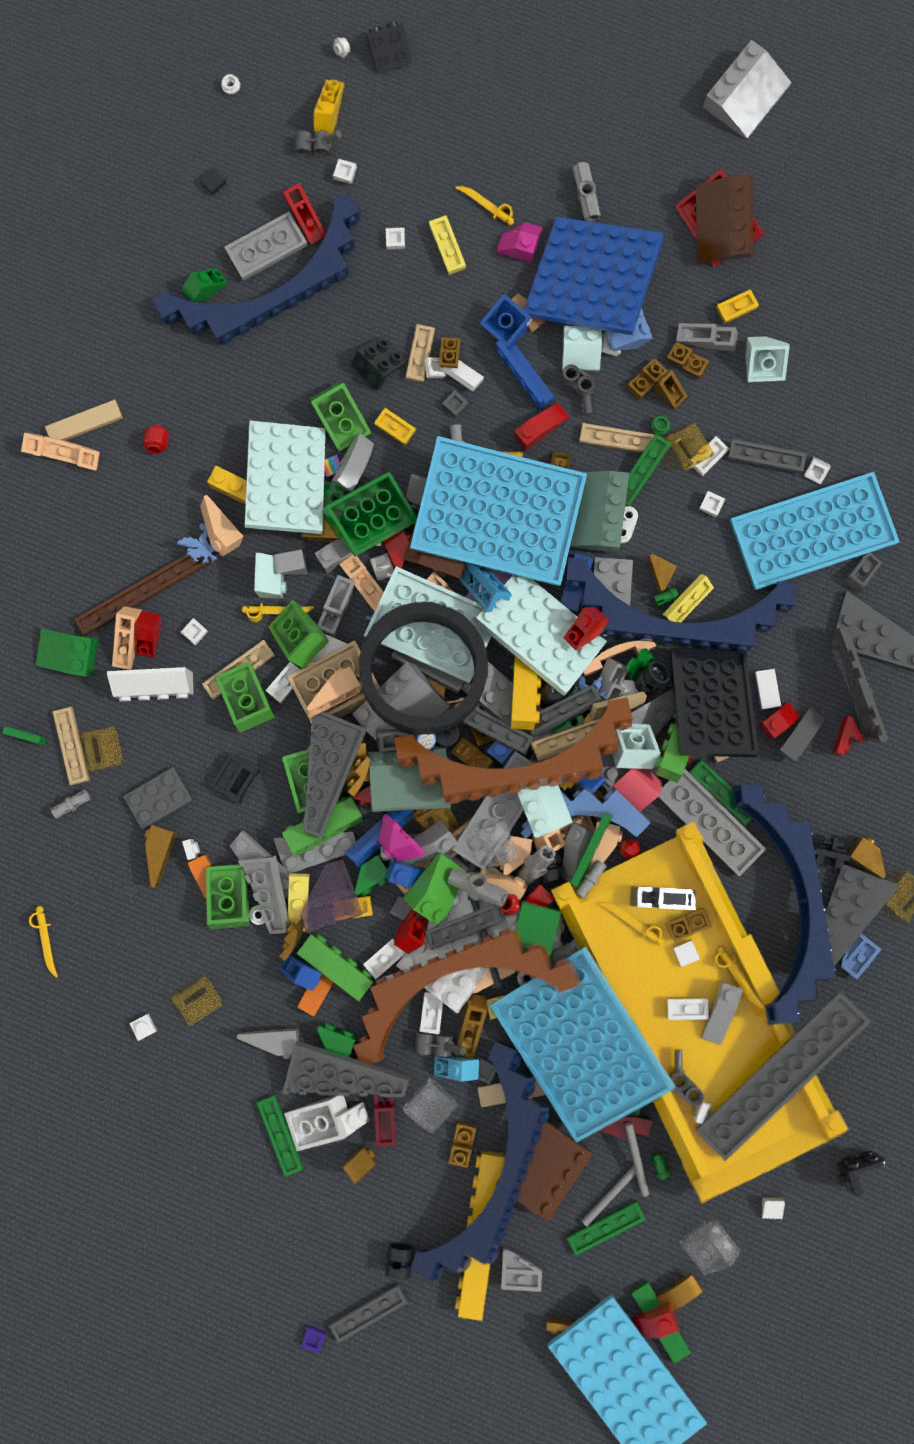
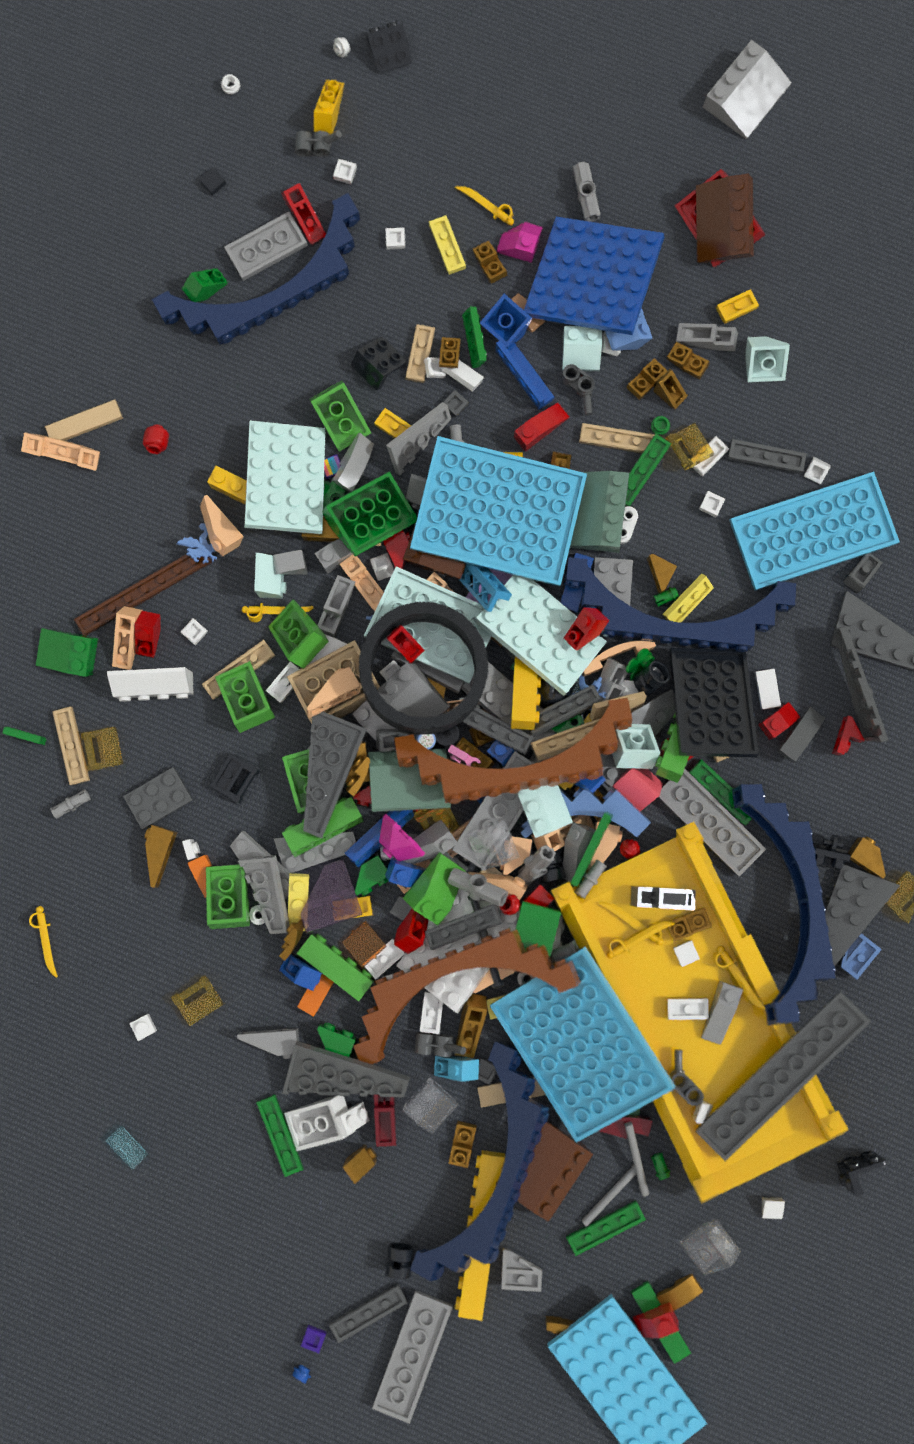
none -> clear light blue plate [106,1126,148,1170]
none -> blue plate [292,1364,311,1383]
none -> clear orange piece [342,921,387,968]
none -> light grey plate [372,1290,453,1424]
none -> white plate [380,660,400,681]
none -> light grey wing [386,402,451,476]
none -> red slope [386,624,425,663]
none -> bright pink plate [448,745,481,766]
none -> green plate [462,307,487,368]
none -> pearl gold slope [472,241,508,284]
none -> yellow sword [607,922,674,959]

